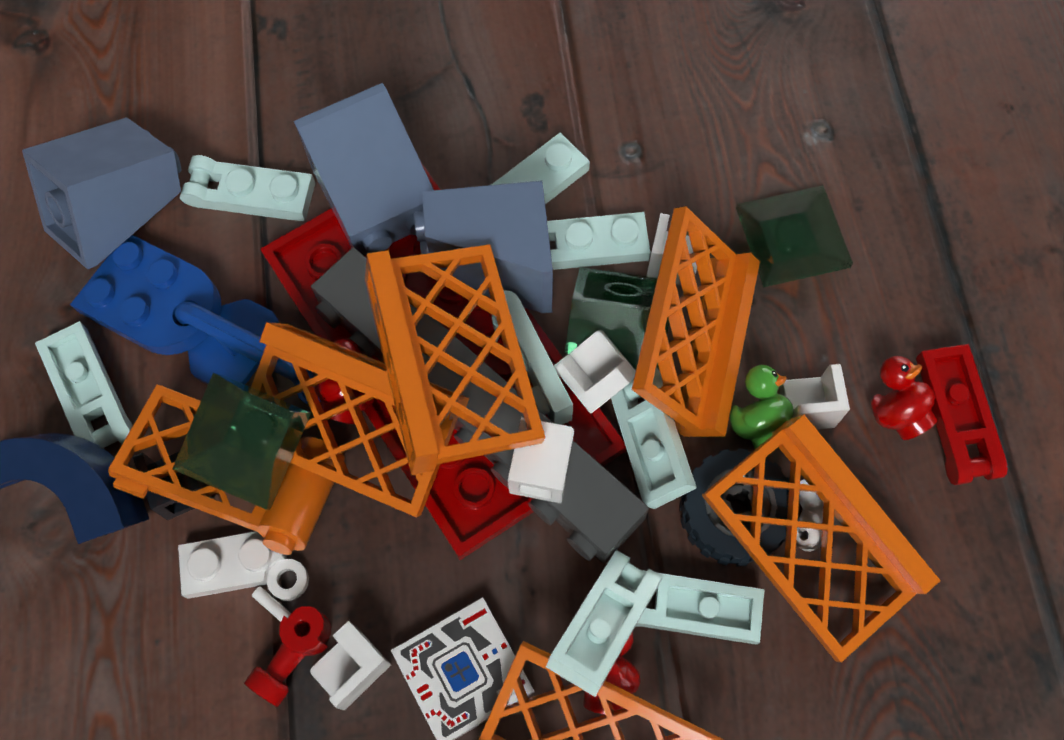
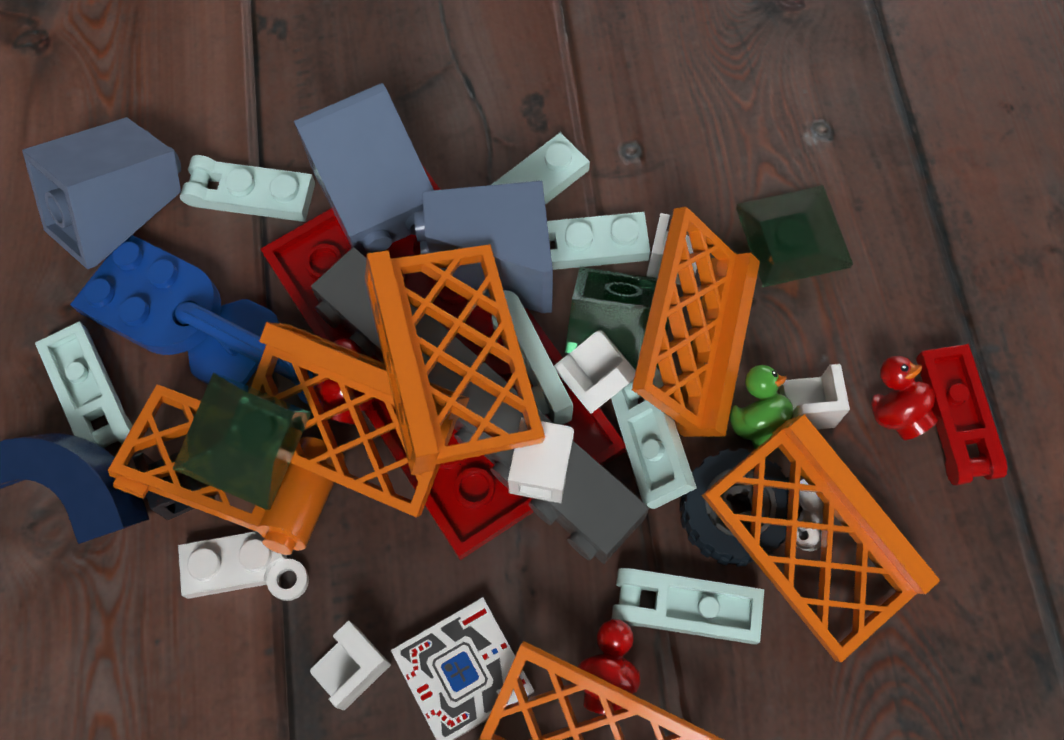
red leg [244,606,332,707] -> none
white piece [252,586,291,622] -> none
light aqua plate [546,550,663,697] -> none

